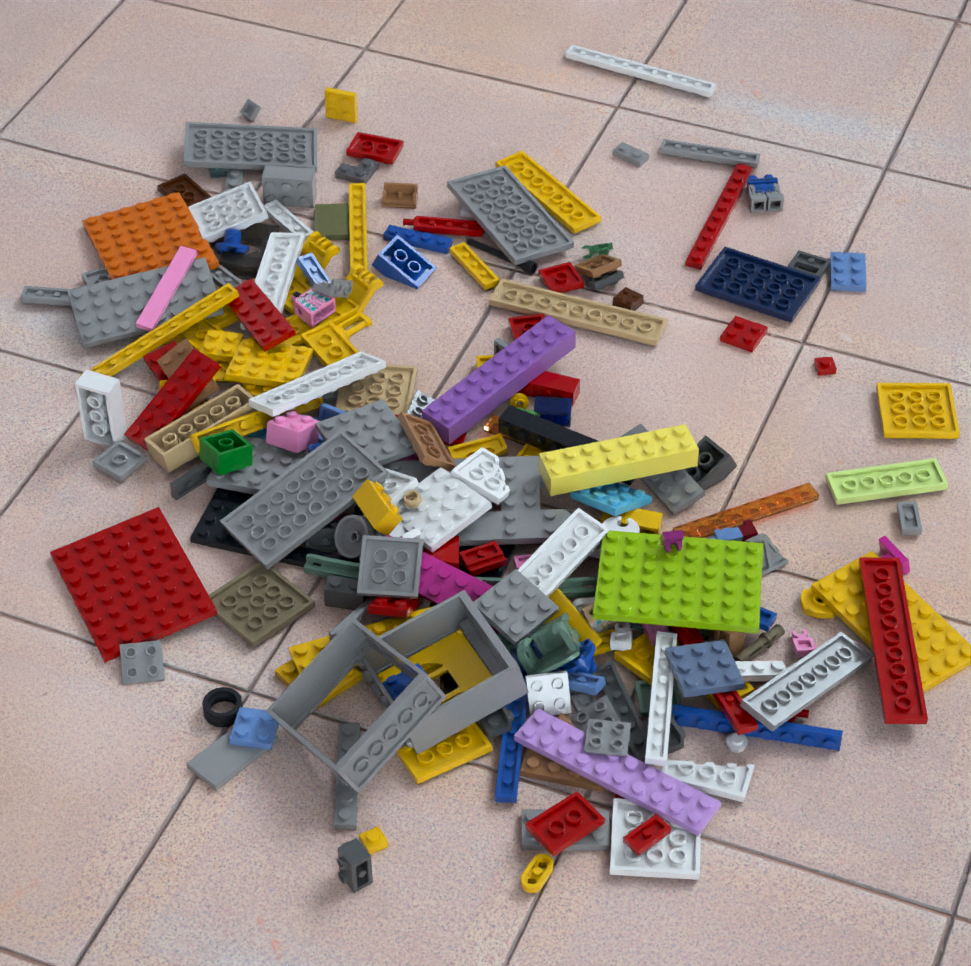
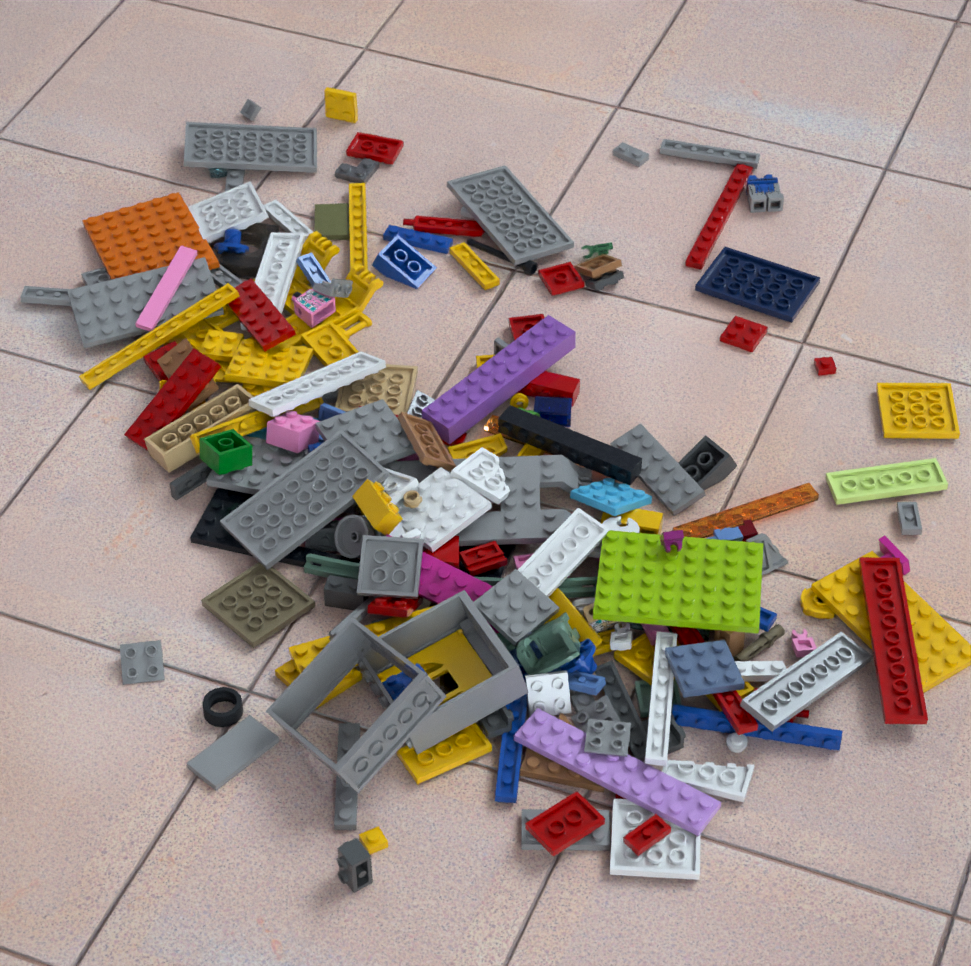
red plate [50,507,218,663] -> none
white brick [75,369,127,447] -> none
light grey plate [92,440,147,482] -> none
reddish brown tile [157,173,211,209] -> none
medium blue plate [229,707,279,750] -> none
light grey brick [262,165,317,208] -> none
medium nougat hinge [383,182,418,209] -> none
tan plate [489,279,668,346] -> none
yellow plate [495,150,602,234] -> none
yellow plate [521,854,554,893] -> none
light yellow brick [539,424,699,496] -> none
white plate [565,45,716,97] -> none
reddish brown piece [613,287,644,311] -> none
dark grey plate [787,250,831,282] -> none
medium blue plate [830,252,867,292] -> none

